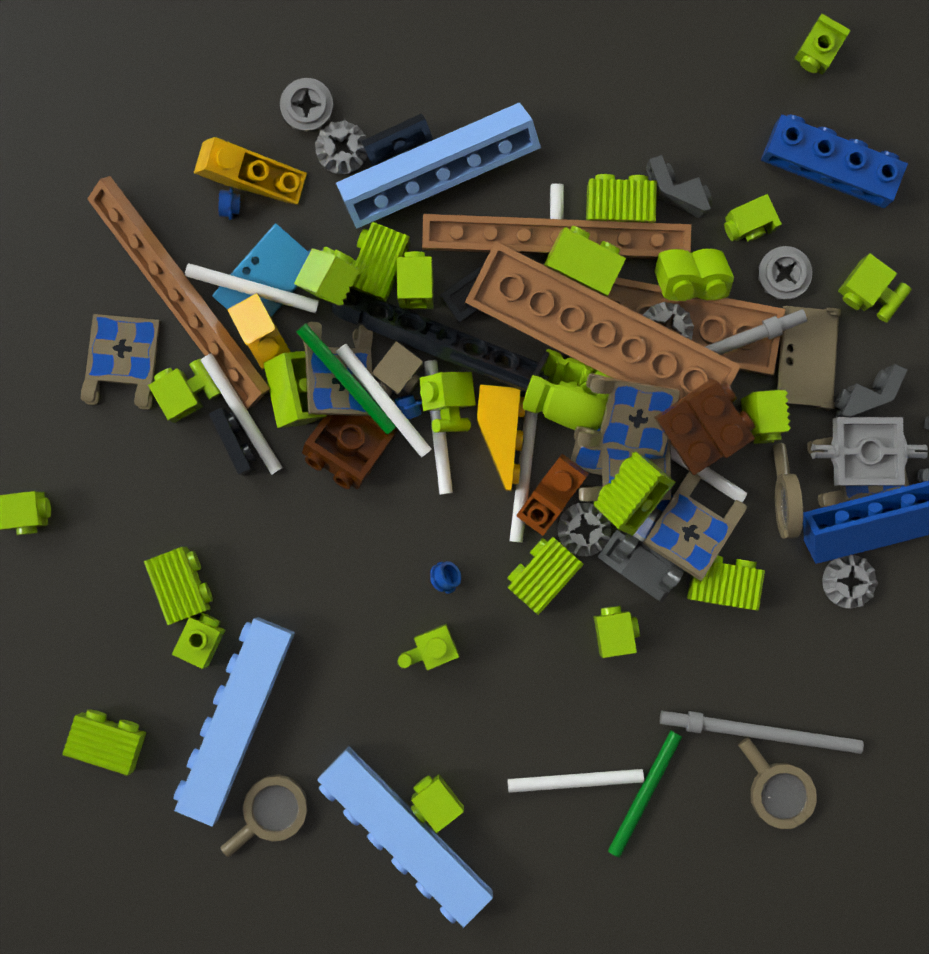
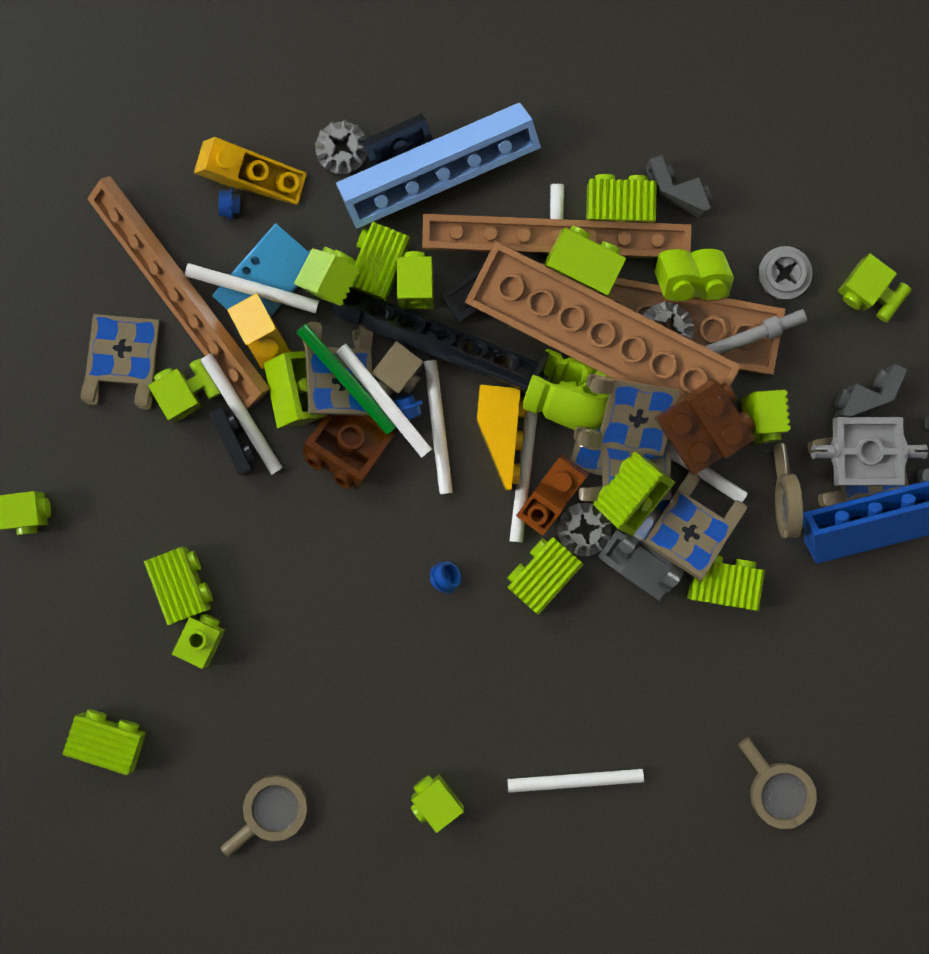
light blue brick [173,617,295,826] -> none
light grey gear [280,78,334,133] -> none
light blue brick [317,746,493,927] -> none
lime brick [398,624,459,670] -> none
lime brick [419,372,476,433] -> none
lime brick [594,606,640,658] -> none
green bar [608,731,682,858] -> none
light grey bar [660,710,864,754] -> none
lime brick [724,194,781,242] -> none
blue brick [761,115,908,208] -> none
dark tan door [777,306,841,411] -> none
lime brick [794,14,851,75] -> none
light grey gear [822,555,878,609] -> none

